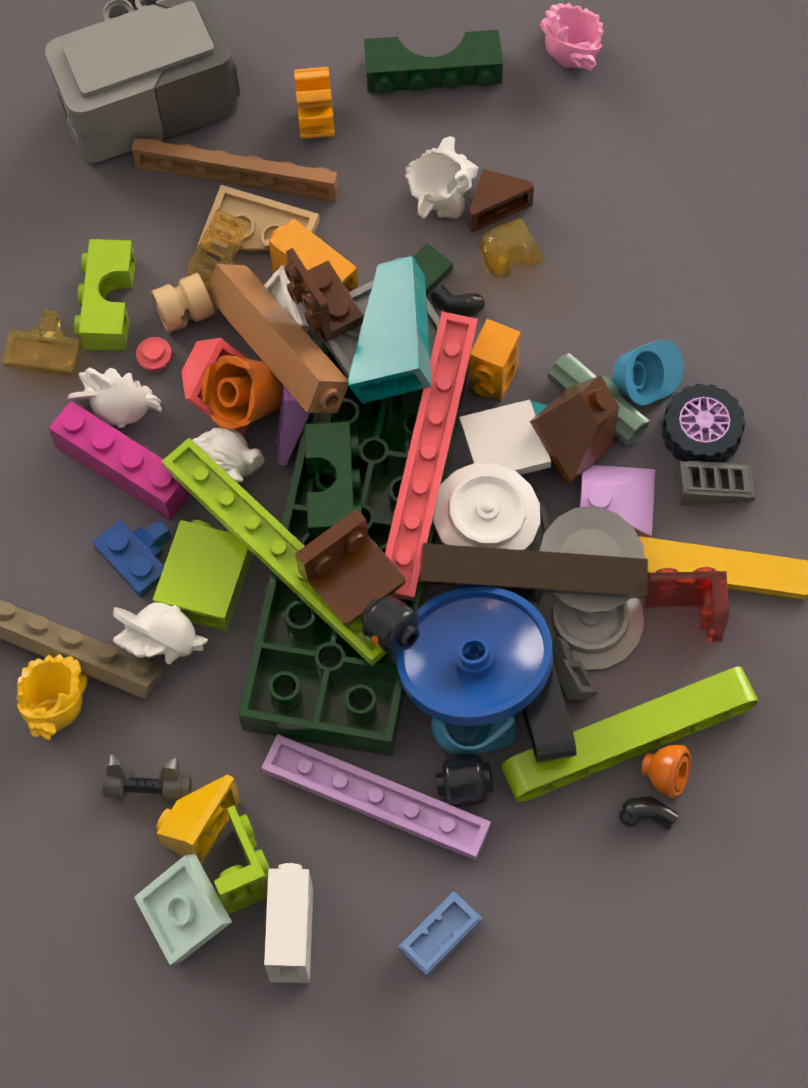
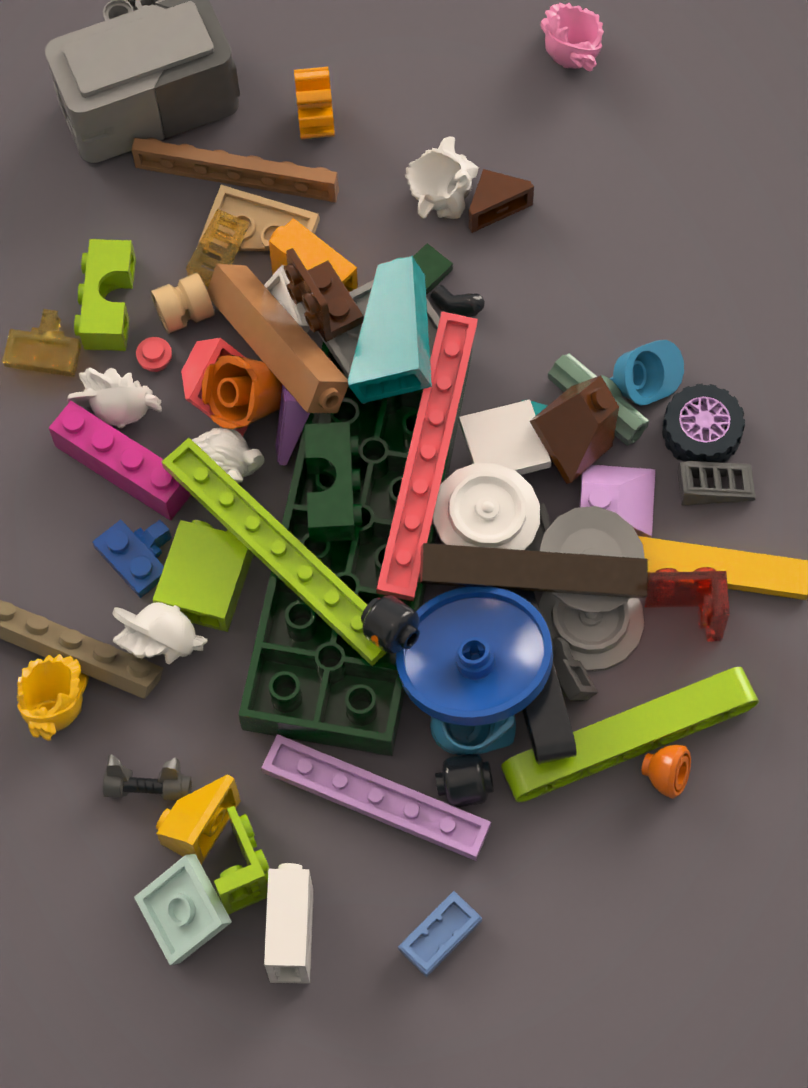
reddish brown bracket [295,509,406,626] -> none
dark green arch [364,30,503,93] -> none
light orange brick [469,319,521,401] -> none
clear yellow helmet [479,217,544,278] -> none
black arm [619,796,679,830] -> none

